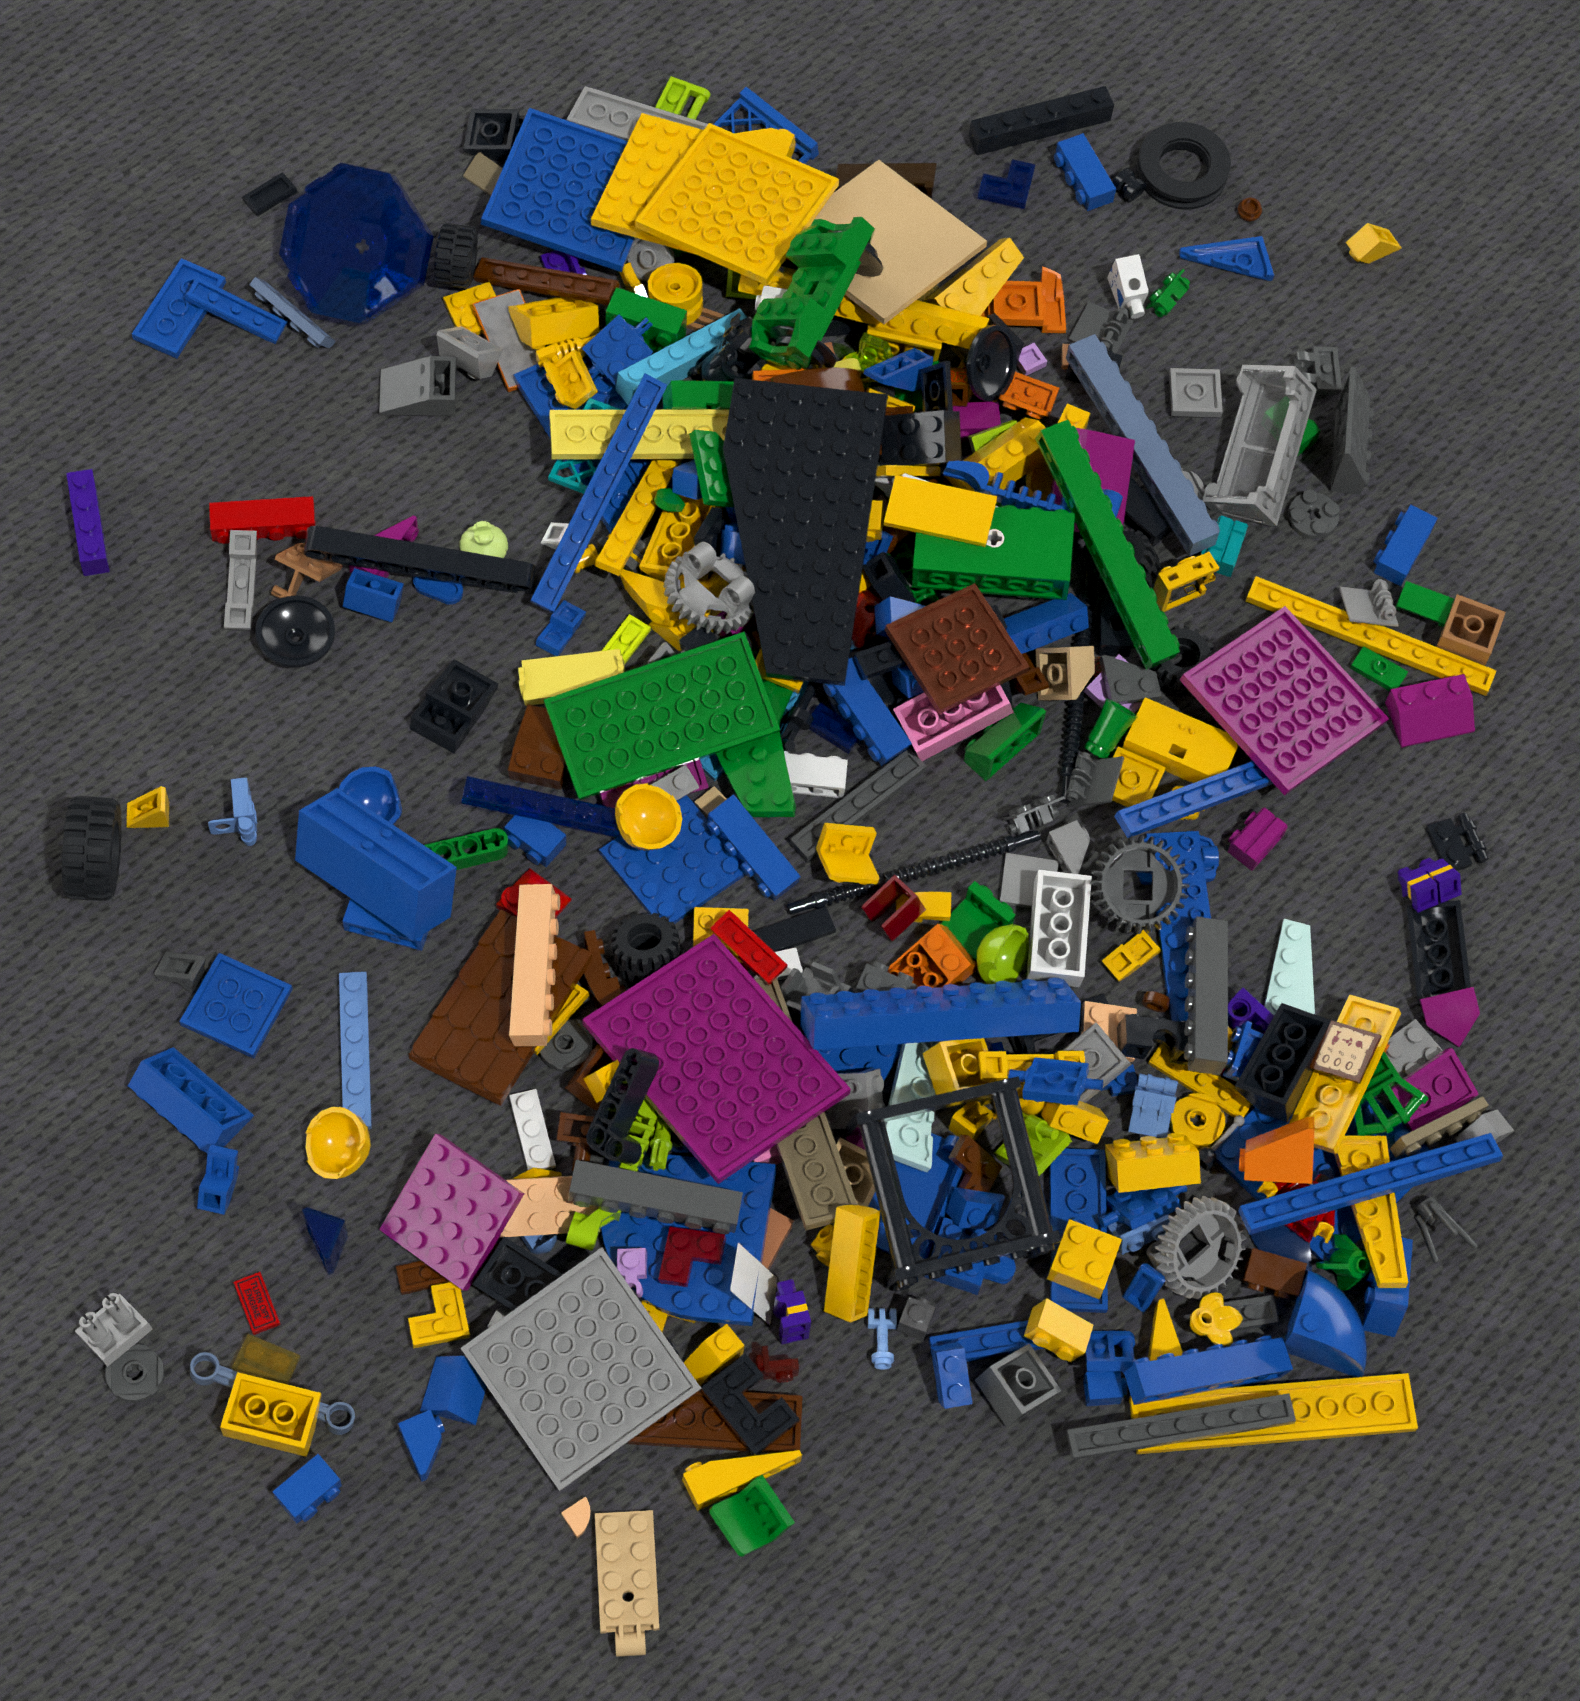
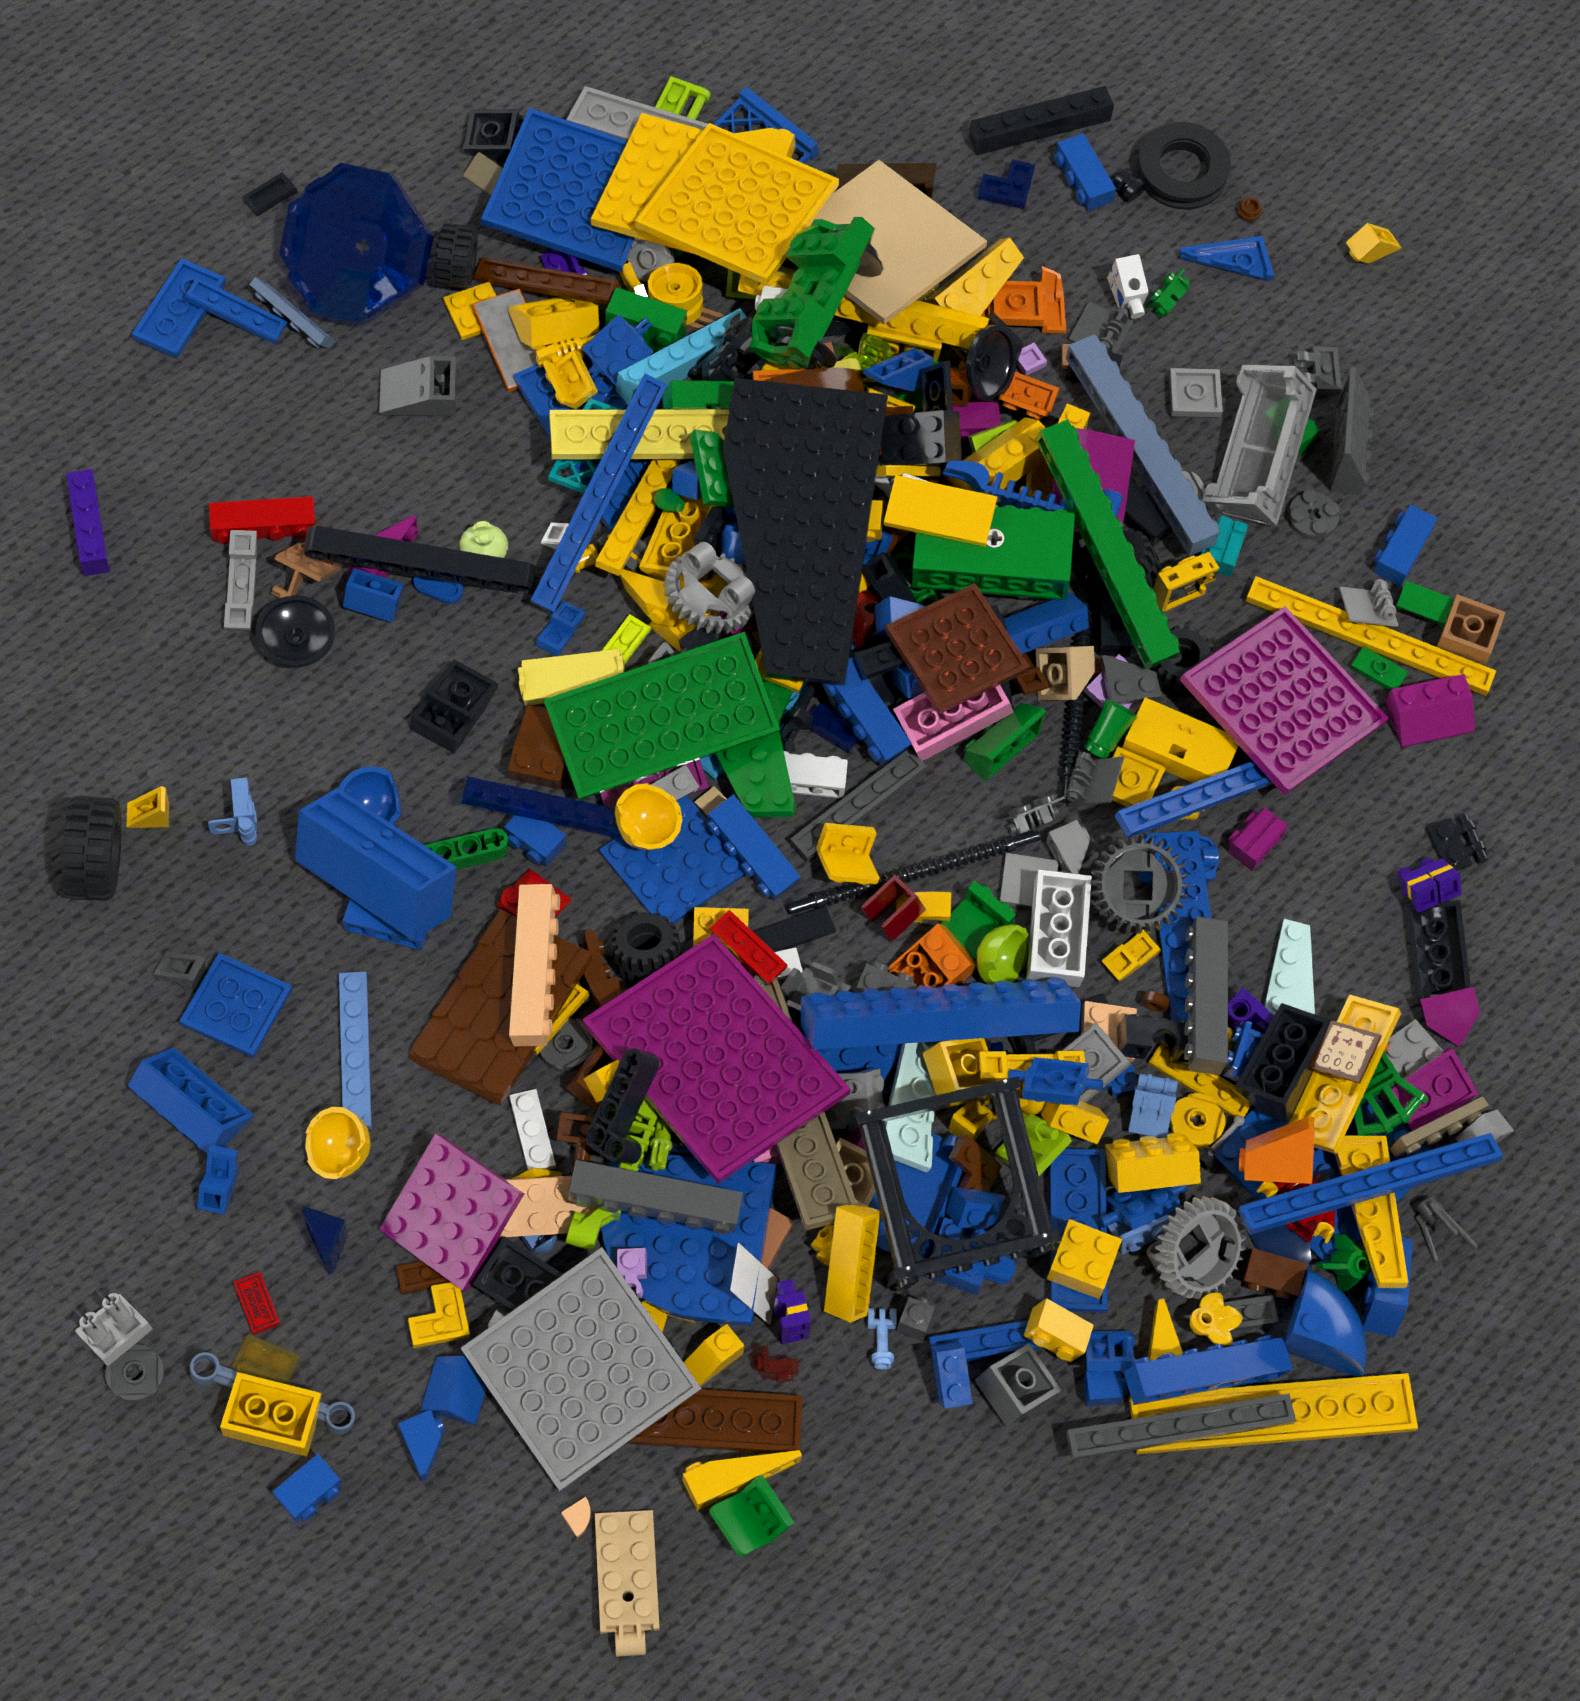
light grey slope [437,326,503,380] -> none
dark red plate [658,1227,726,1287] -> none
black plate [701,1353,800,1456] -> none
blue tile [1122,1264,1166,1312] -> none

